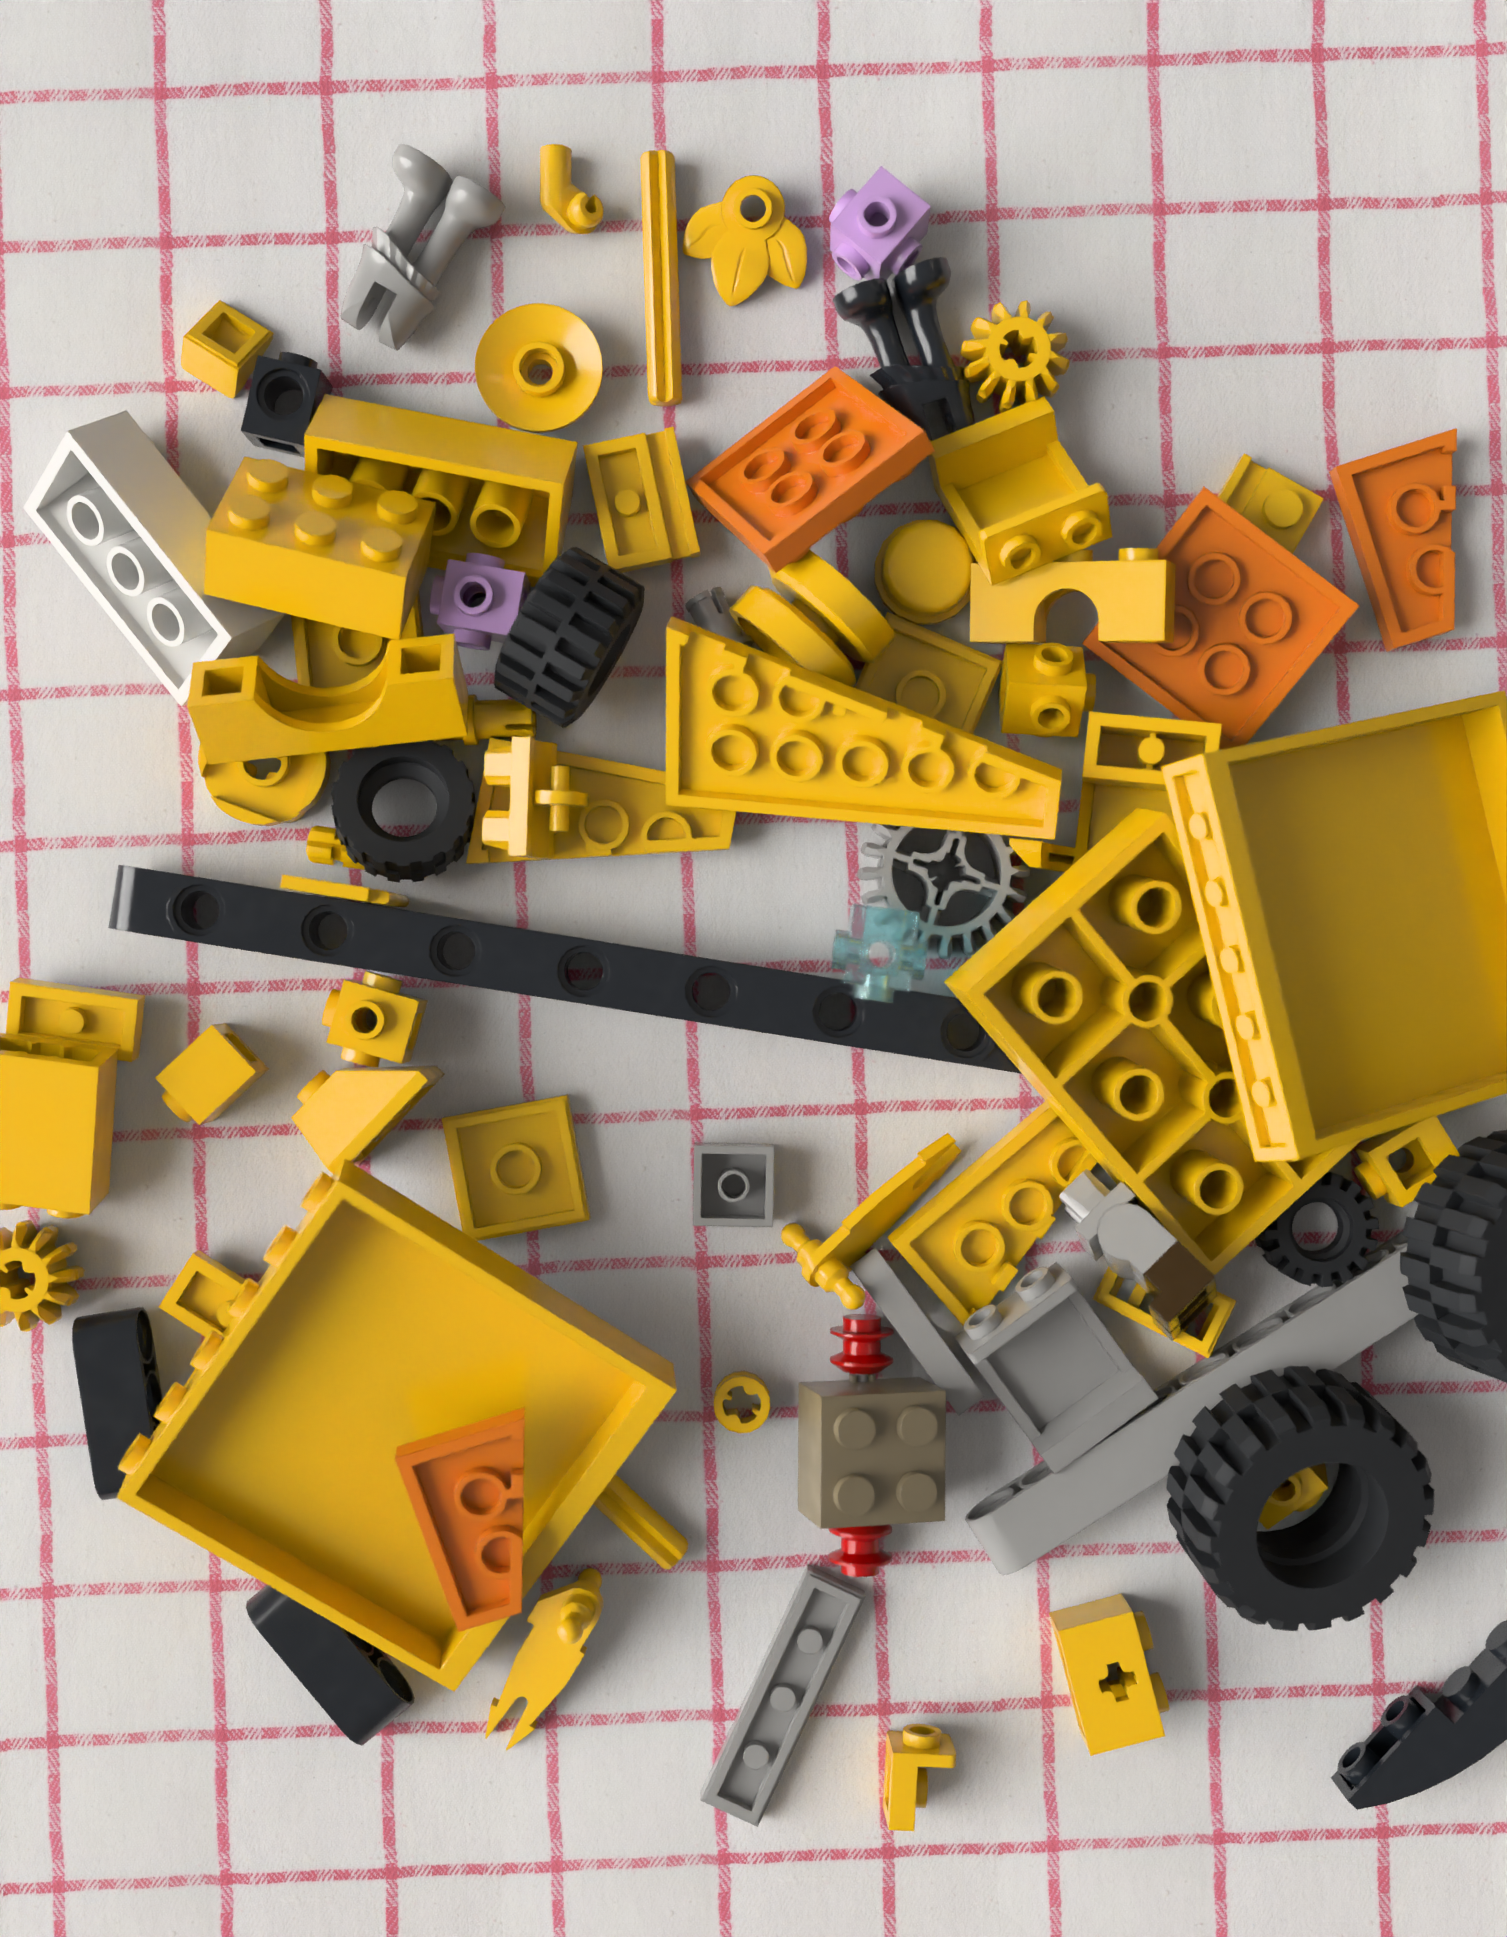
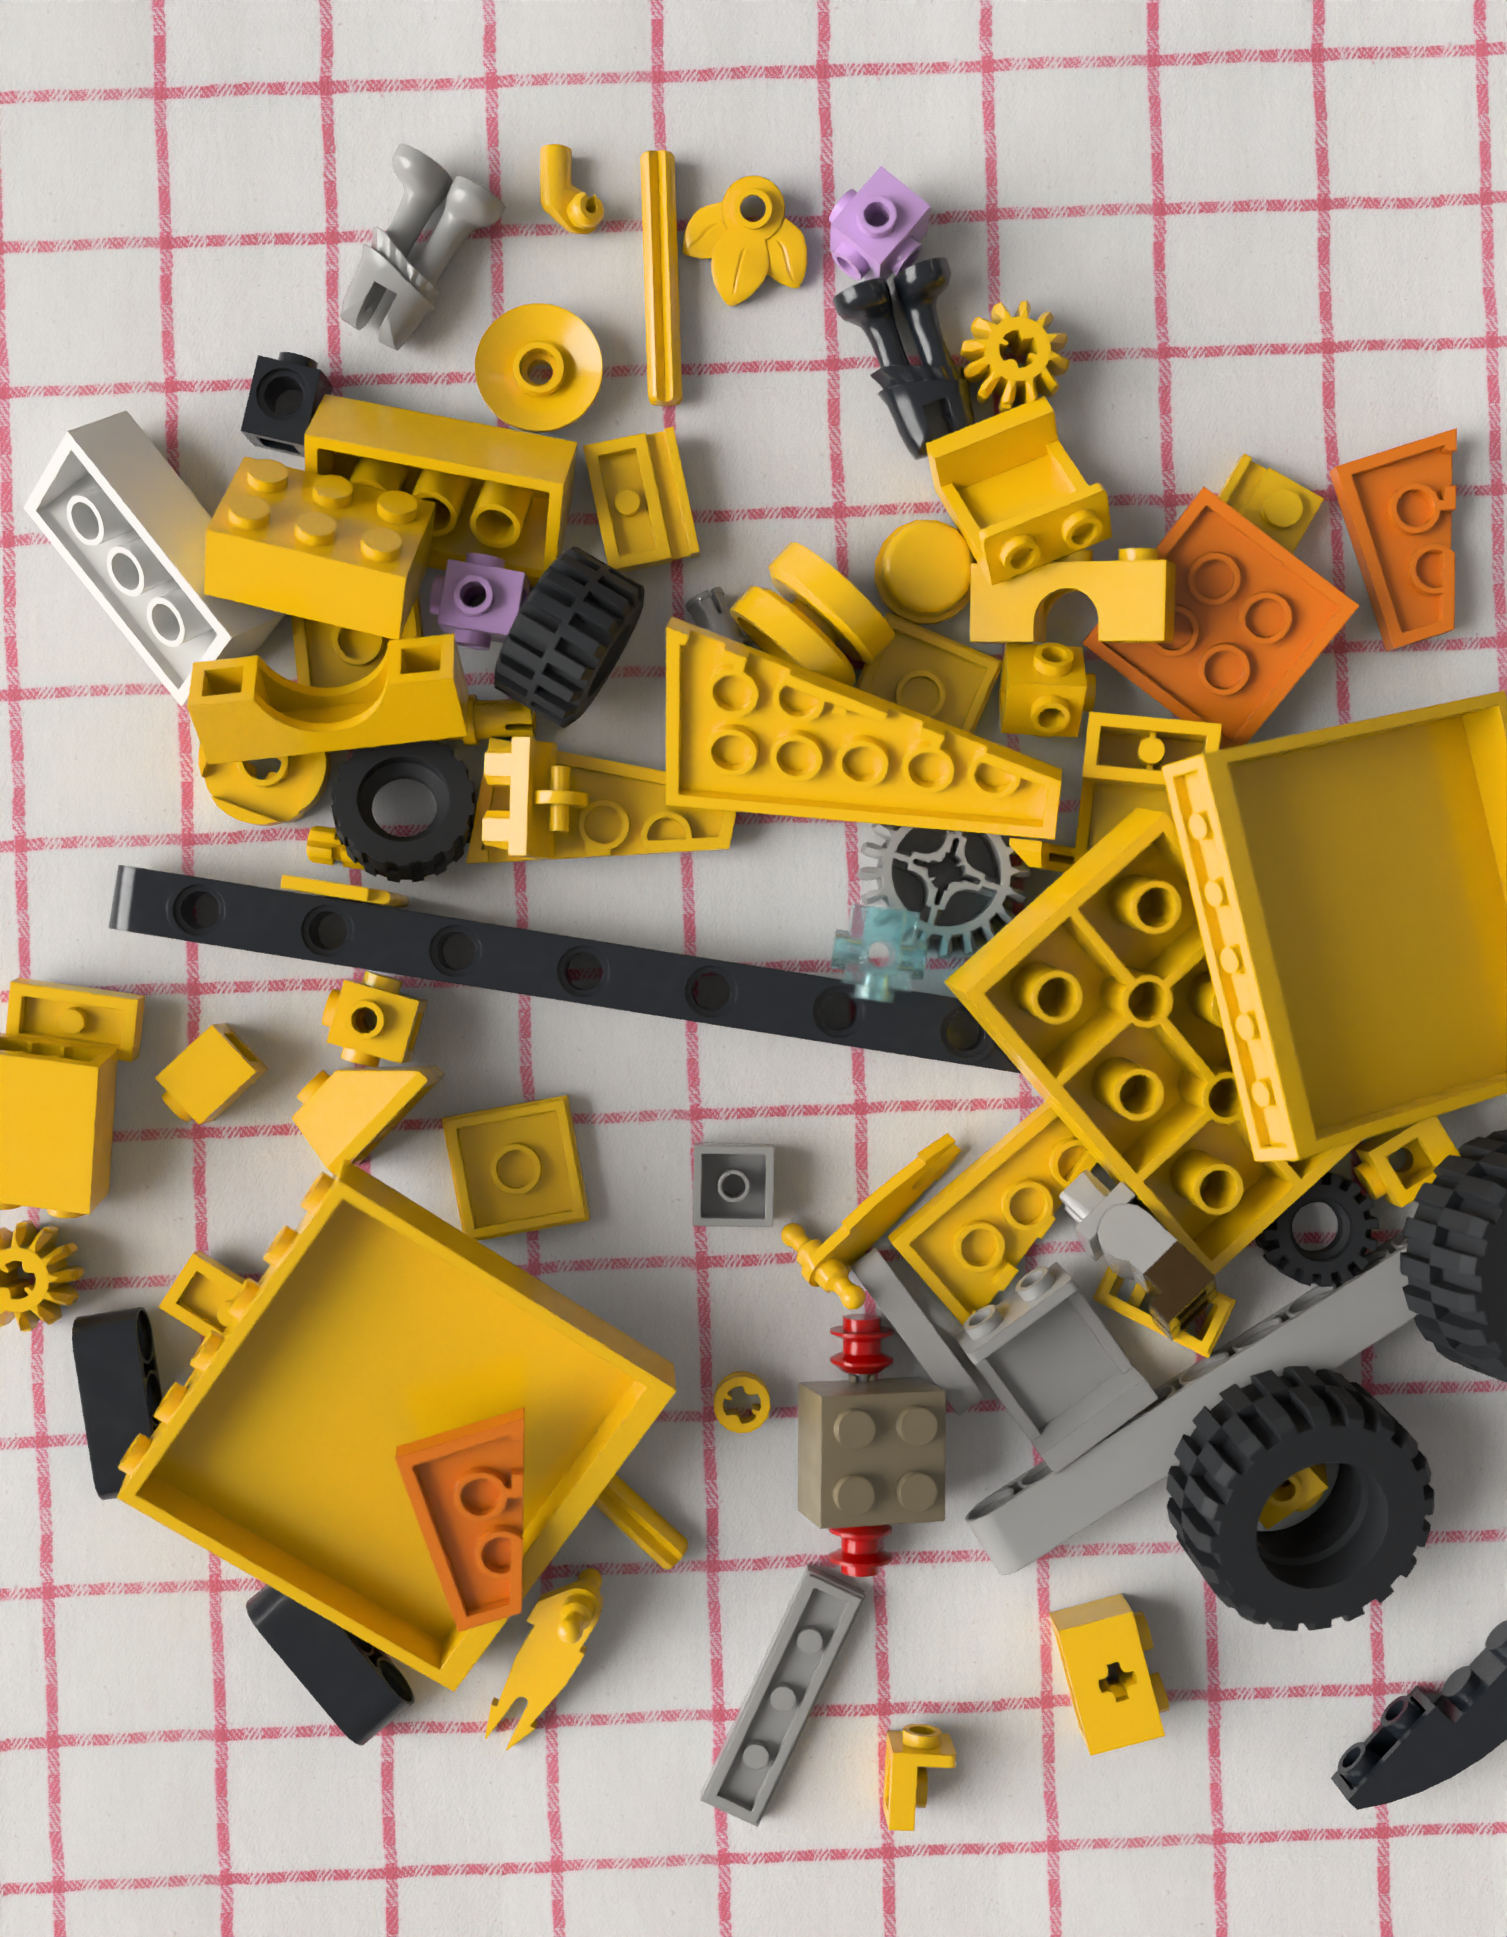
yellow slope [181,300,274,399] -> none
orange plate [685,366,935,573] -> none

